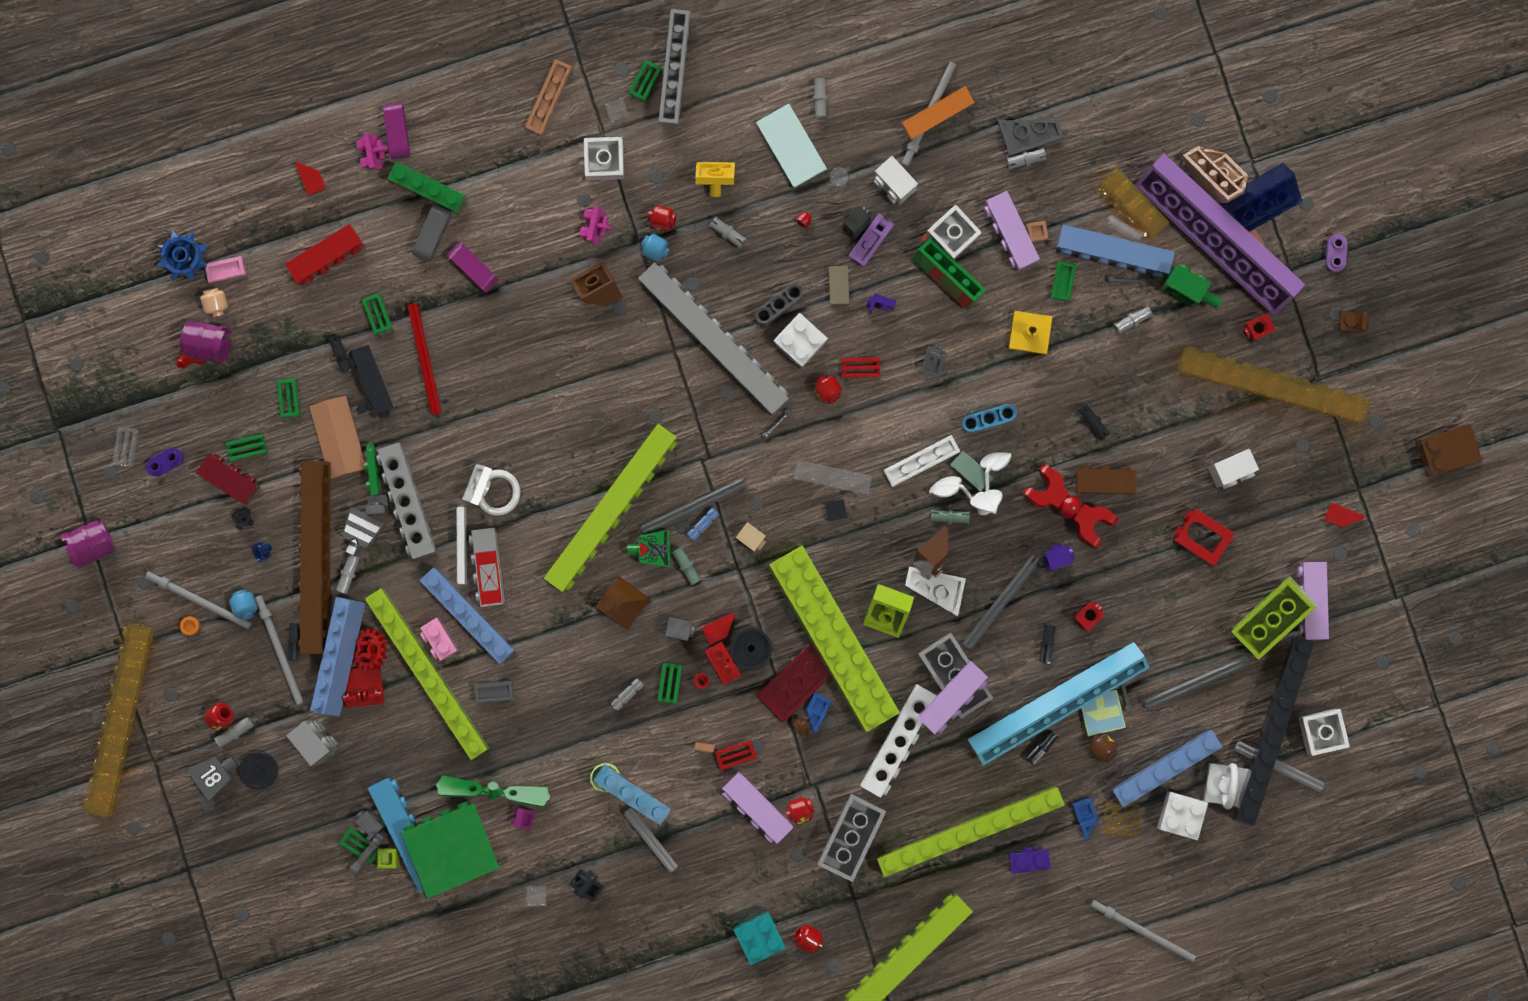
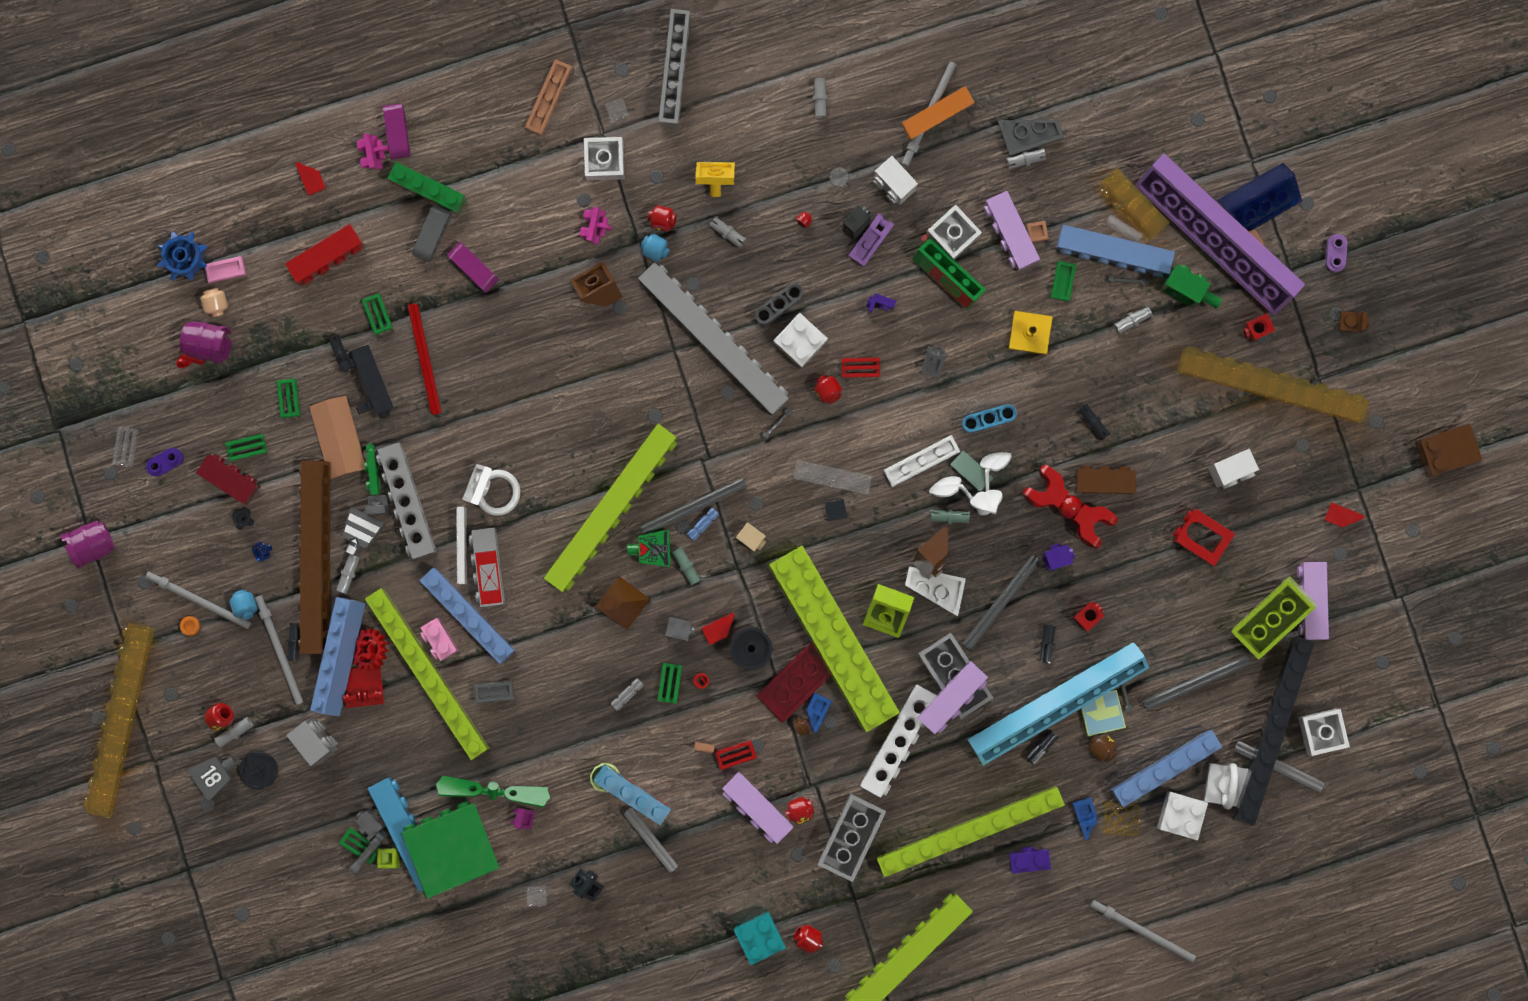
green tile [628,60,662,103] -> none
red panel [705,641,742,685] -> none
light aqua tile [756,104,827,188] -> none
dark tan tile [829,266,849,305] -> none
medium nougat wedge [1183,146,1249,204] -> none

